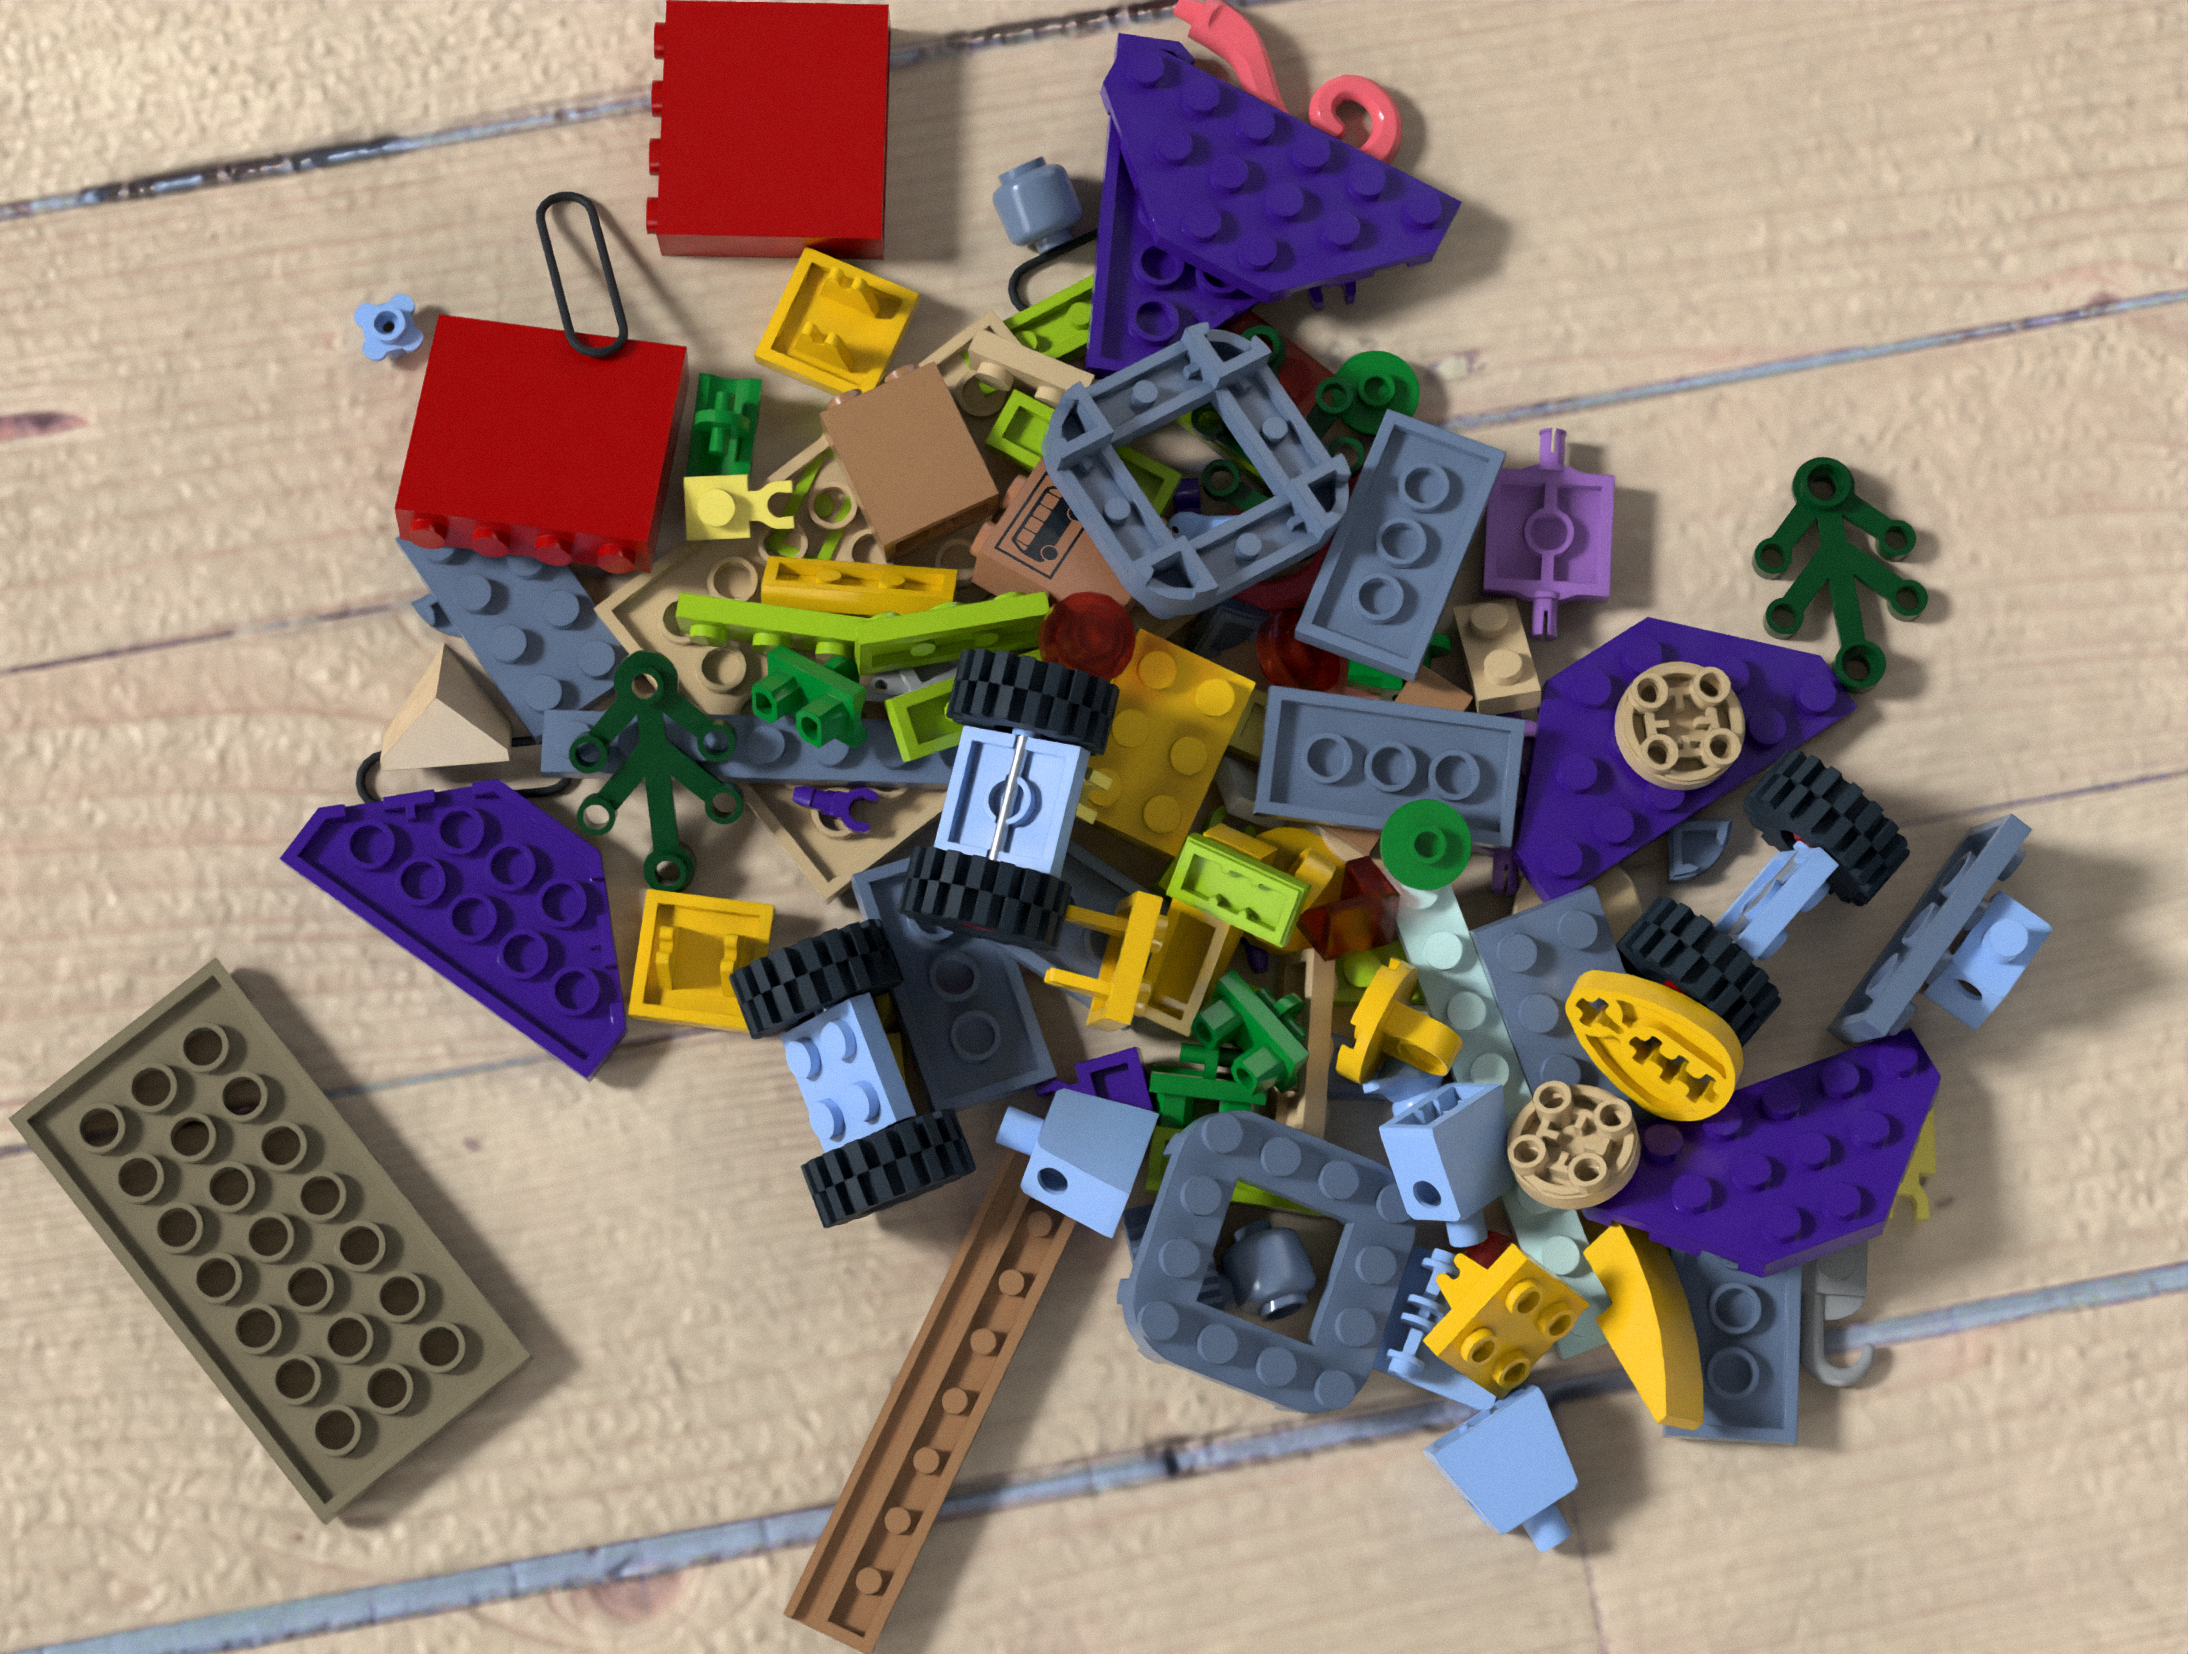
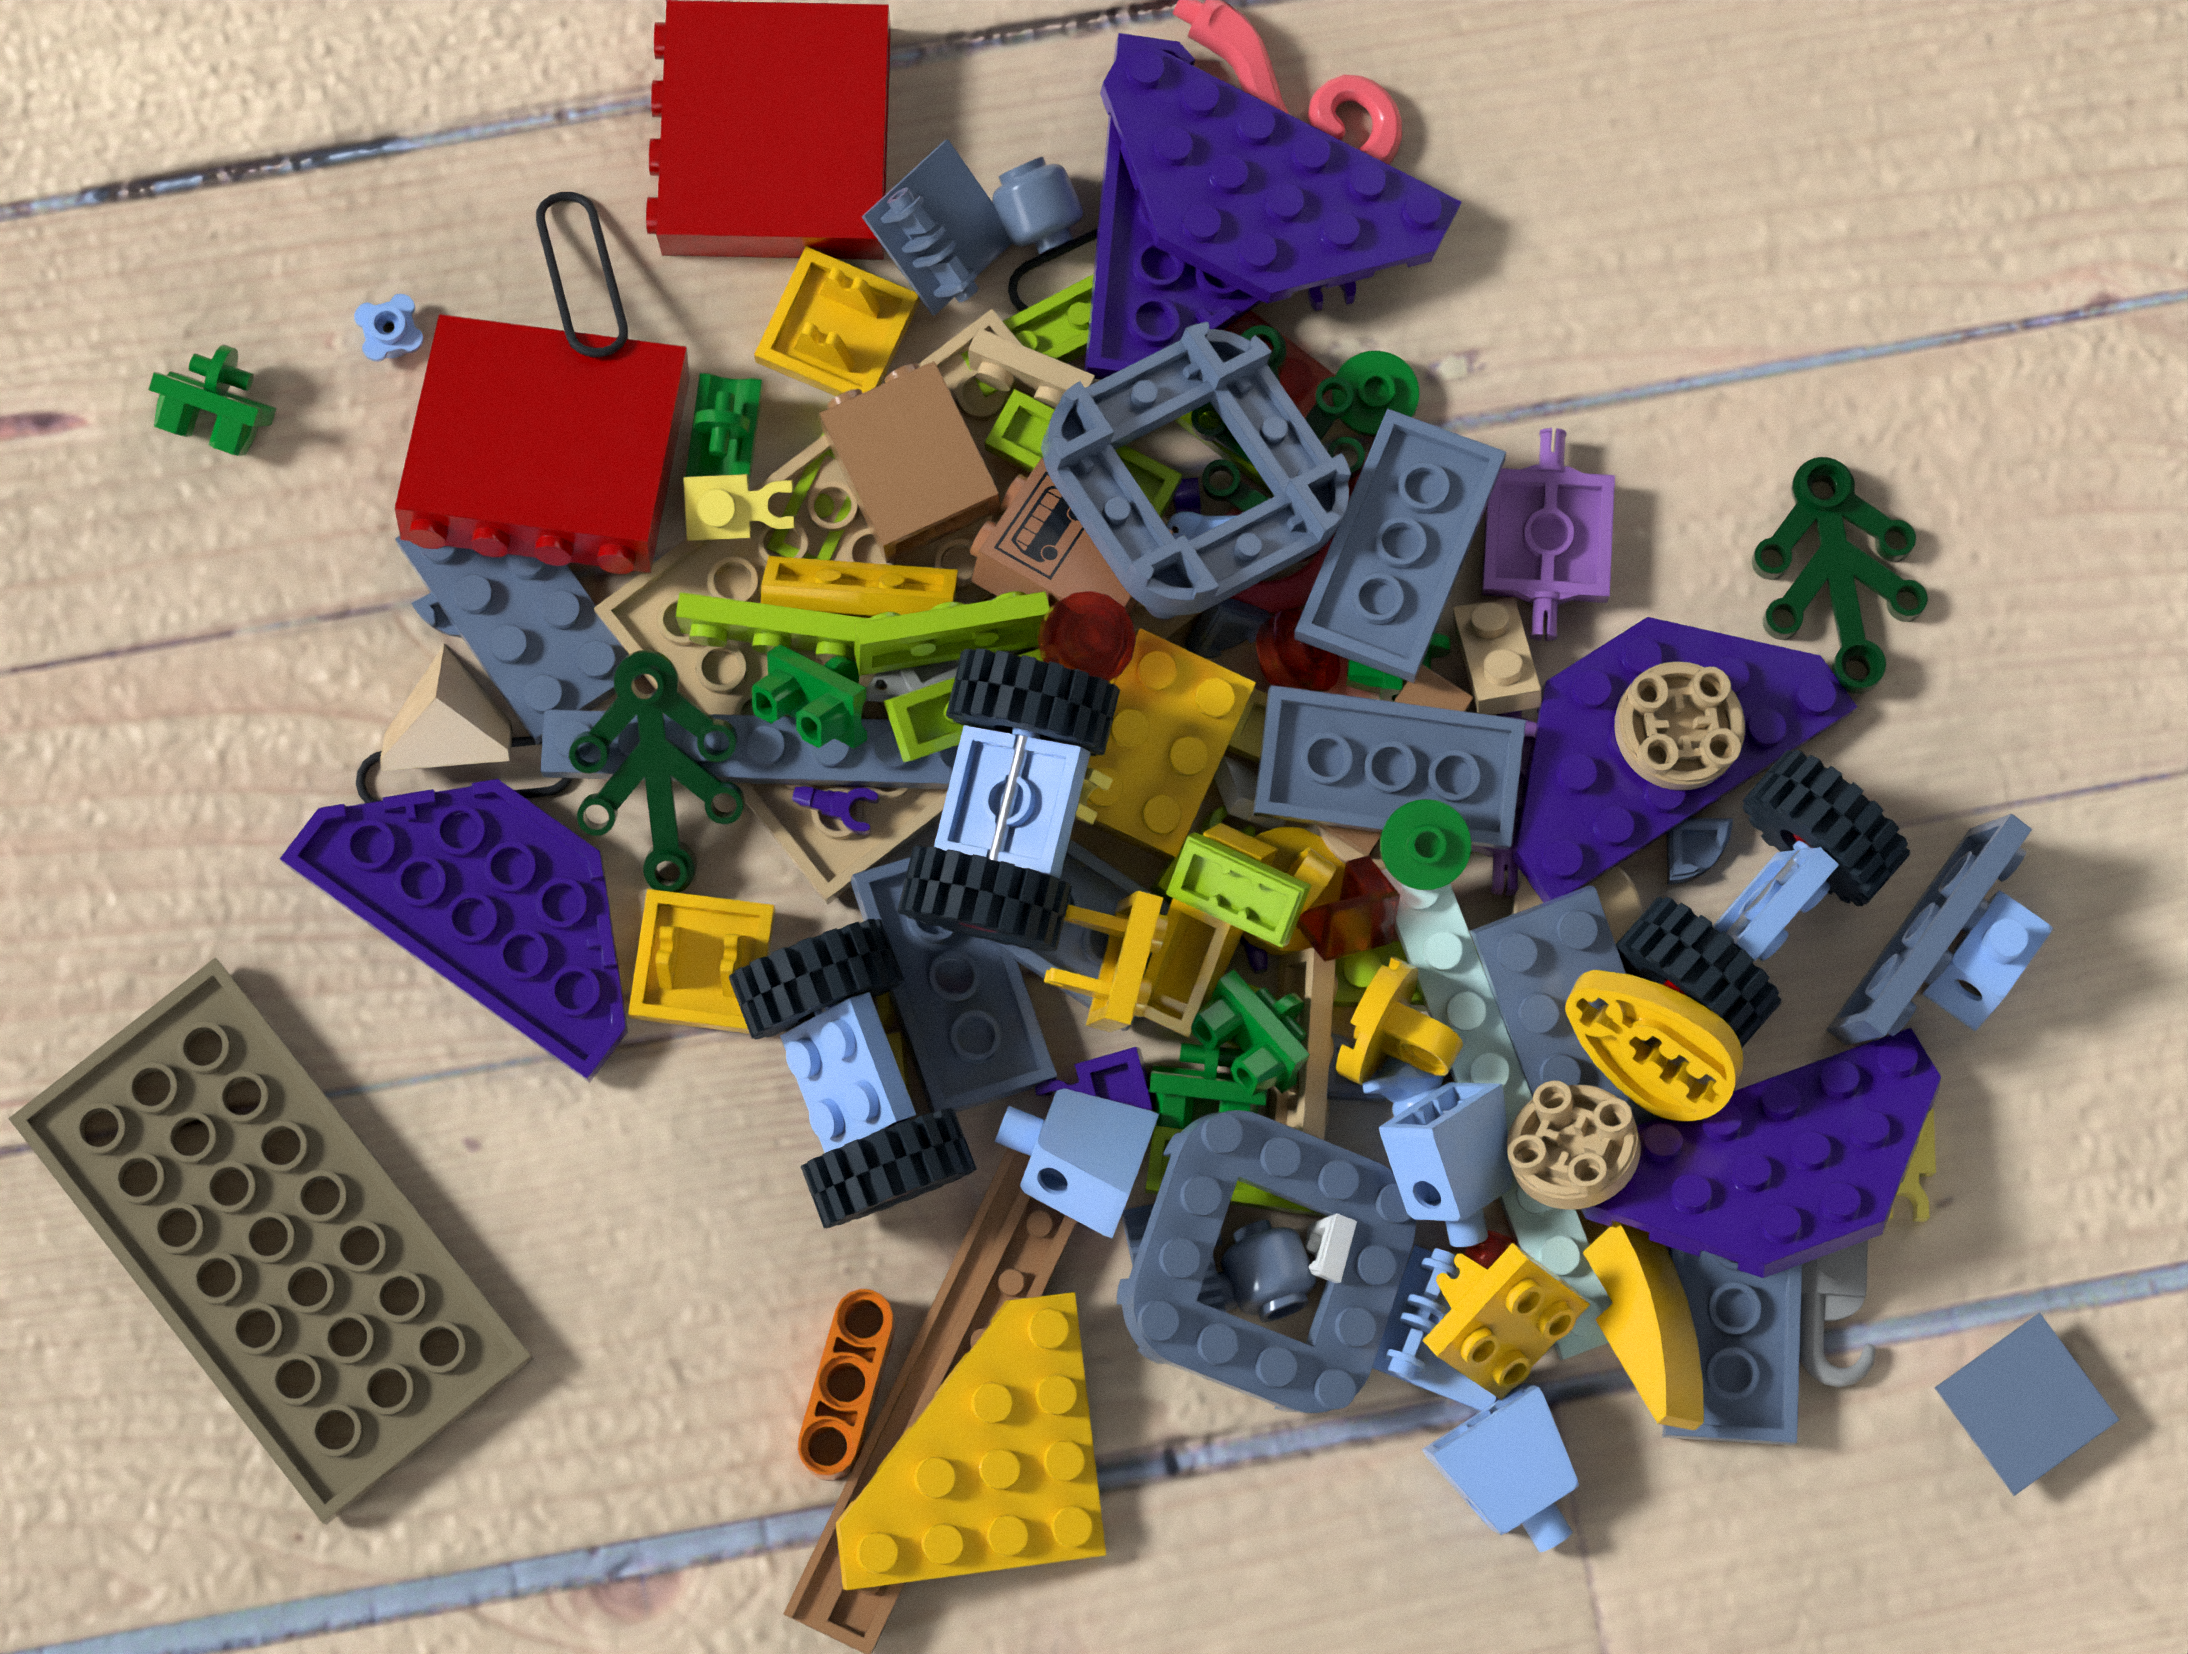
none -> green hips [148,344,277,456]
none -> orange beam [797,1289,896,1481]
none -> yellow plate [836,1292,1106,1590]
none -> sand blue hinge [862,139,1012,316]
none -> white tile [1305,1213,1357,1283]
none -> sand blue piece [1934,1312,2119,1496]

